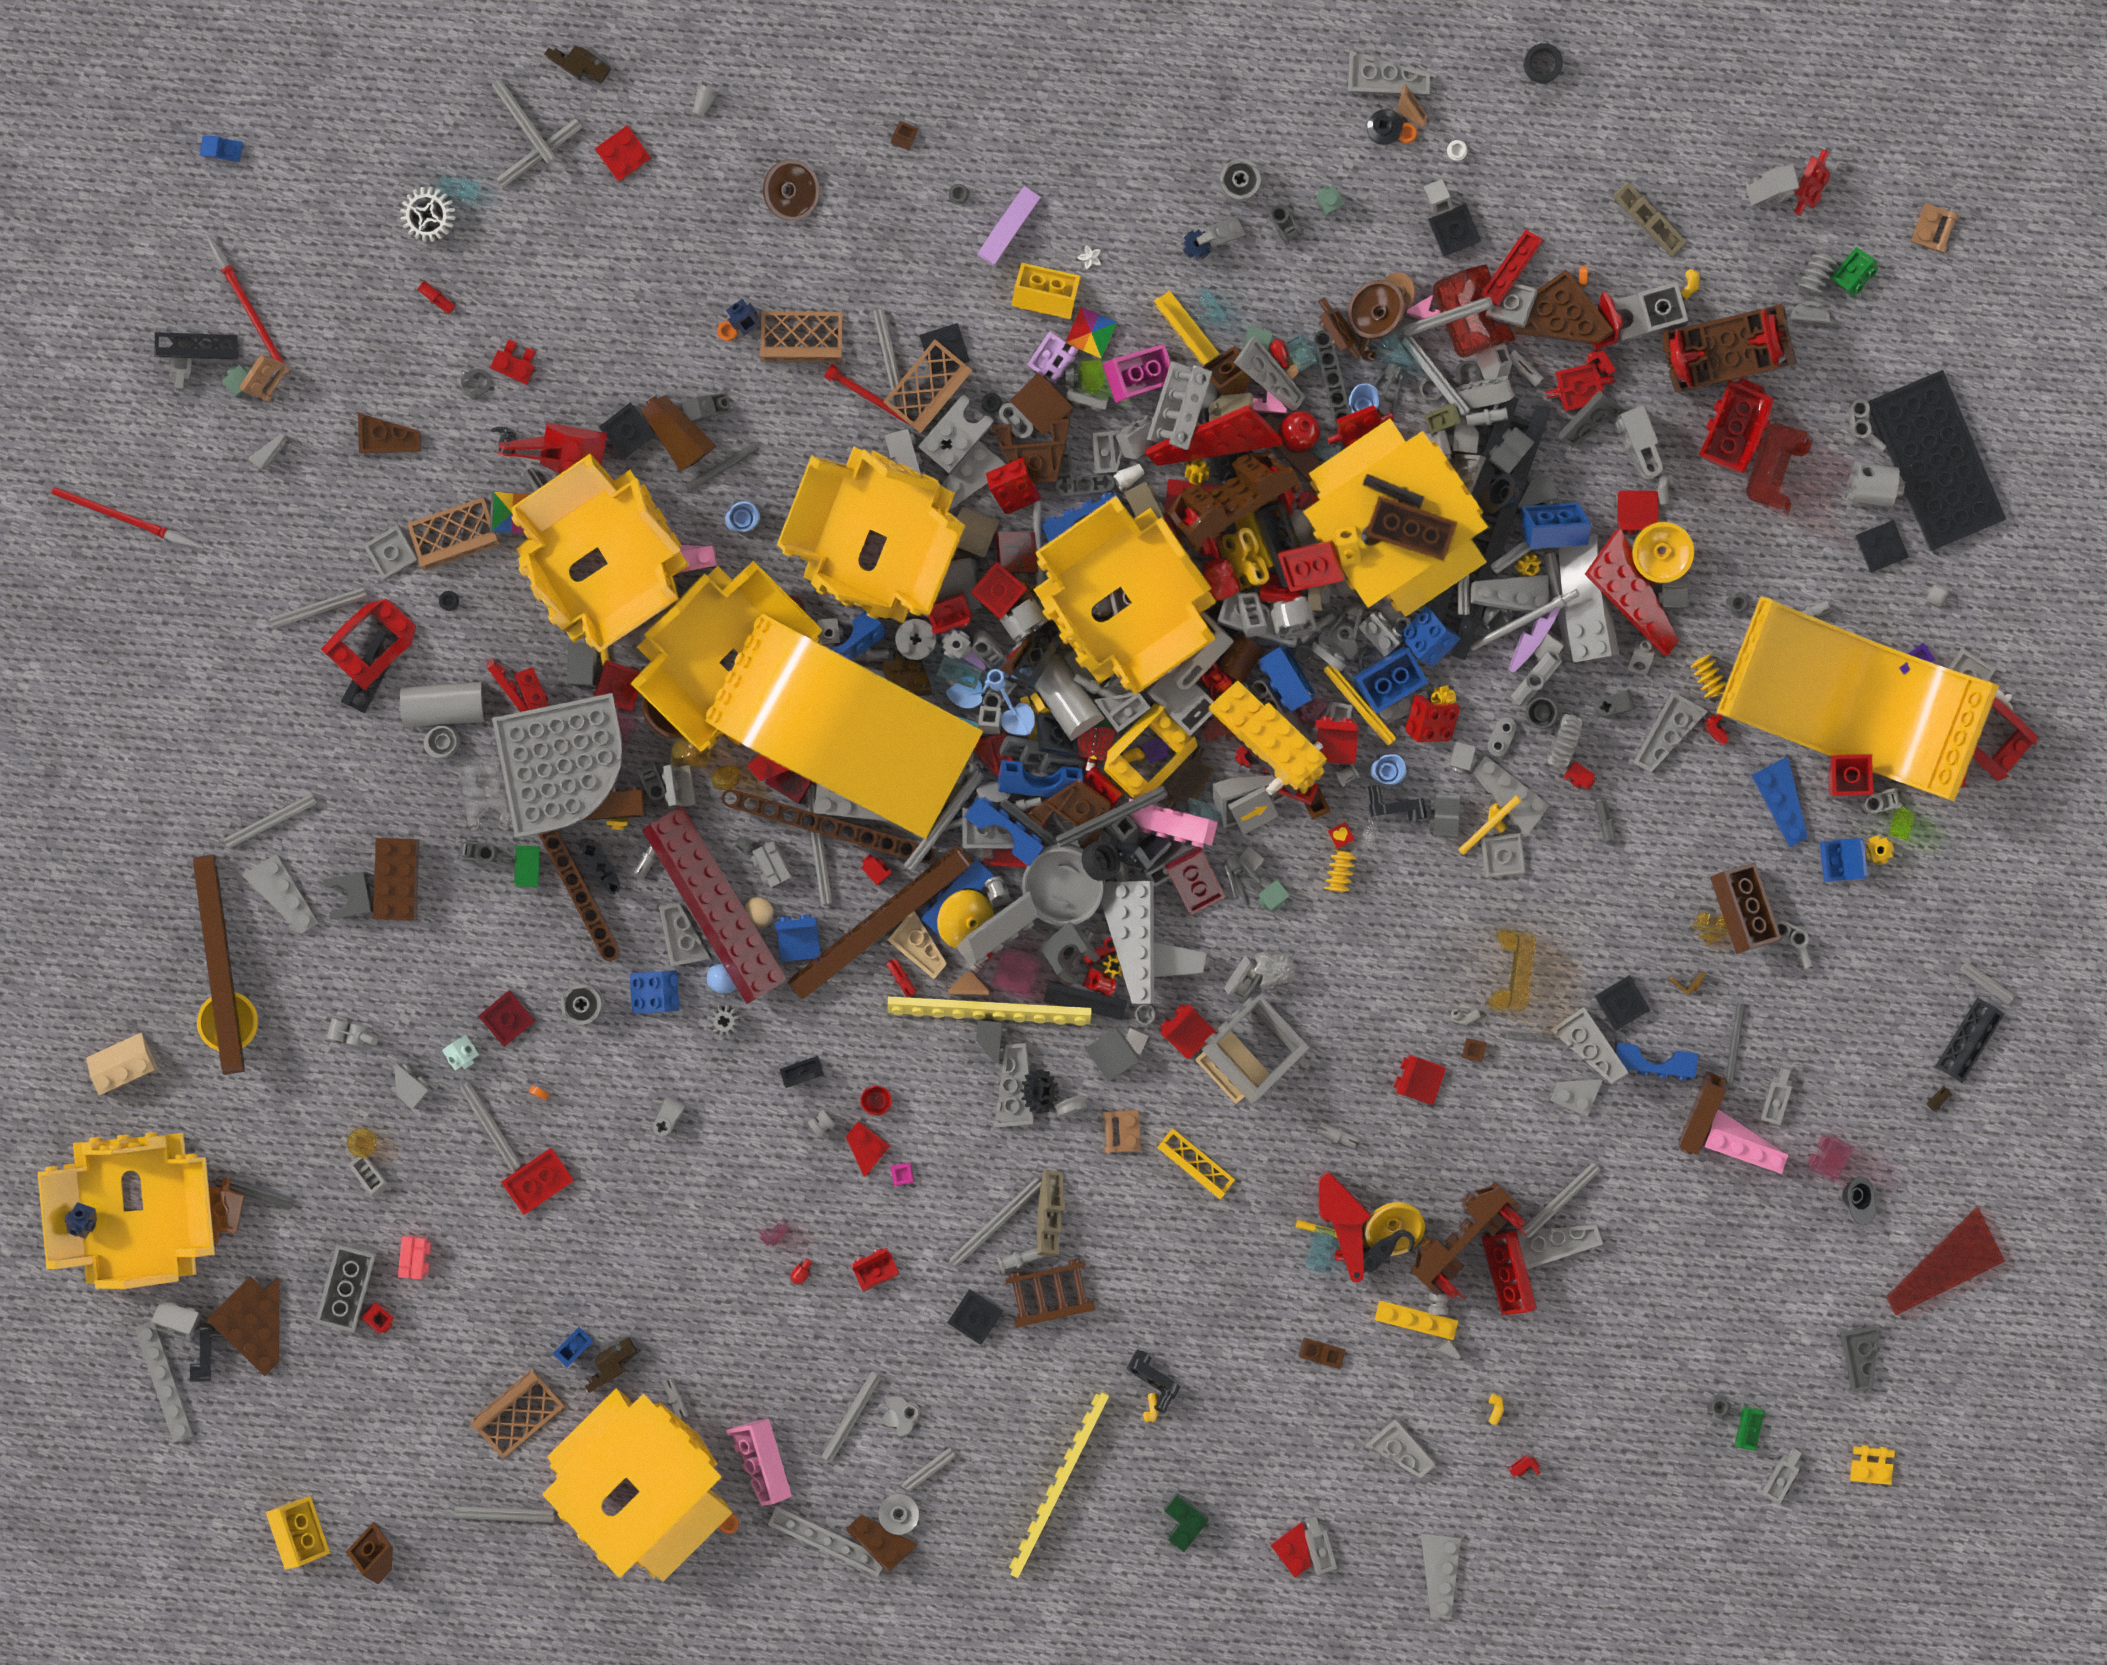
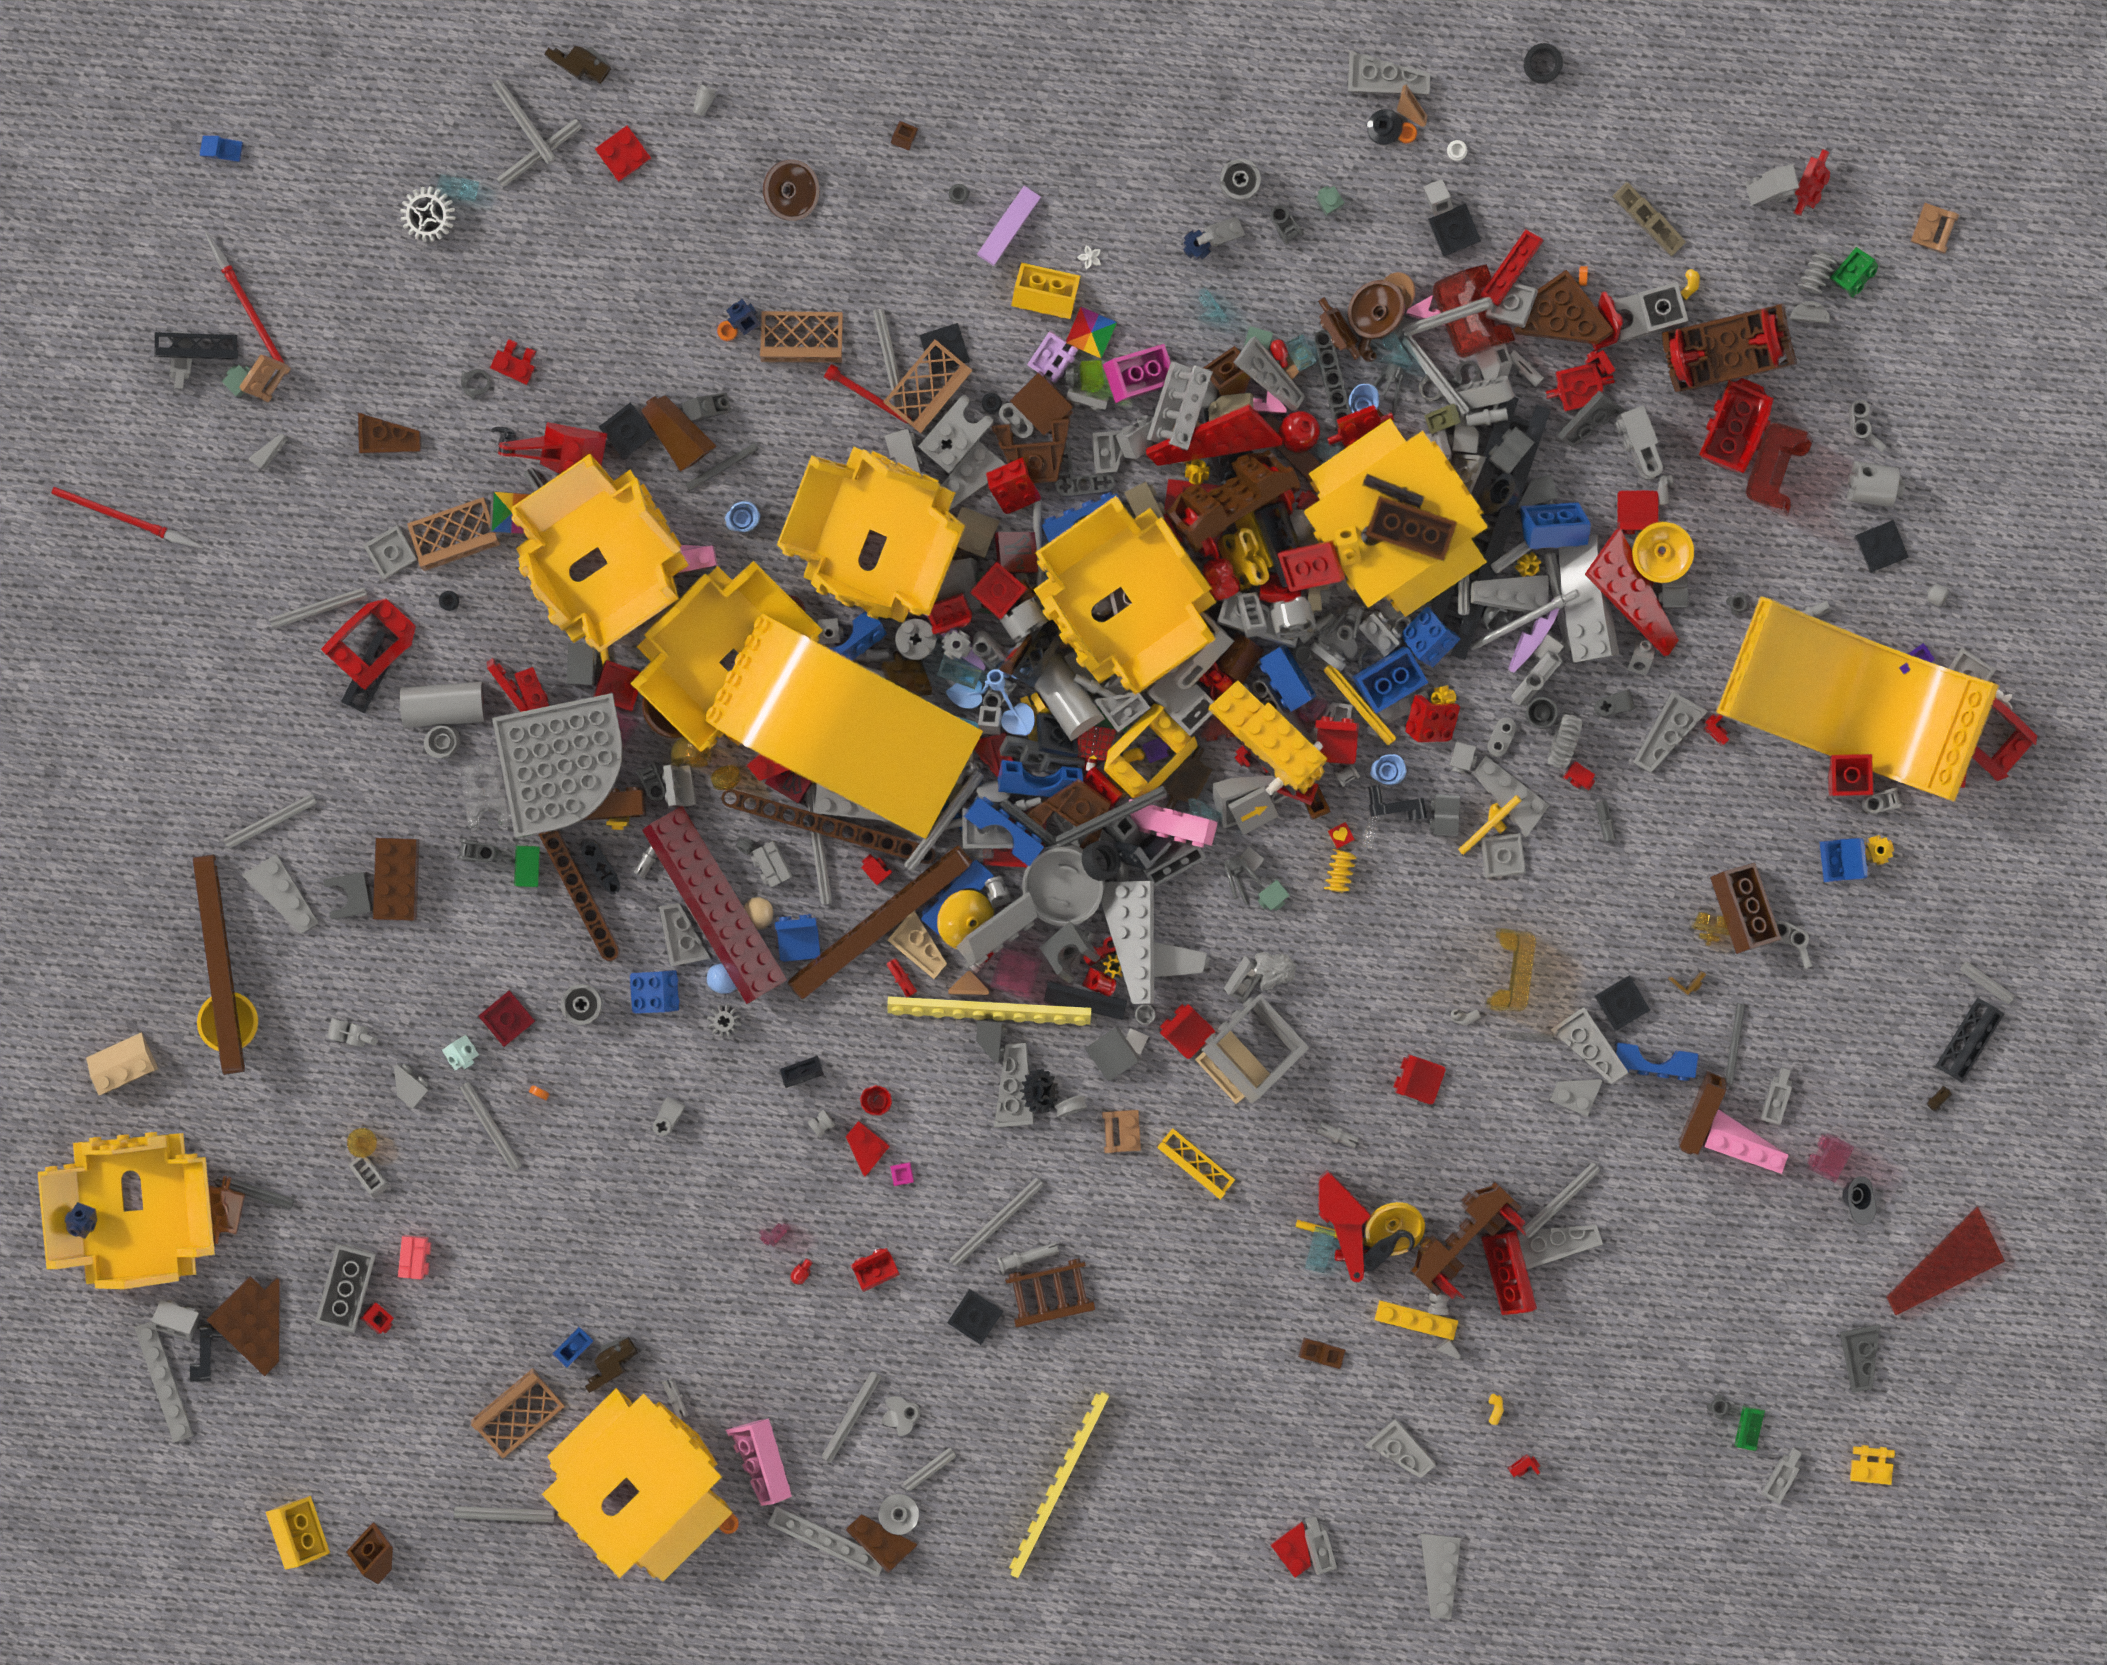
red axle [417,280,455,314] -> none
red plate [501,1147,575,1215] -> none
dark tan slope [1037,1170,1065,1257] -> none
white cone [1113,464,1145,490] -> none
black beam [1127,1349,1180,1414] -> none
yellow arm [1143,1393,1159,1423] -> none
yellow fence [1153,290,1219,367] -> none
dark green brick [1164,1492,1209,1552] -> none
tile [1165,847,1226,916] -> none
reddish brown plate [1462,1038,1487,1062] -> none
yellow piece [1690,653,1726,698] -> none
blue wing [1751,756,1808,847] -> none
black plate [1867,370,2006,551] -> none
clear neon green brick [1888,807,1916,841] -> none

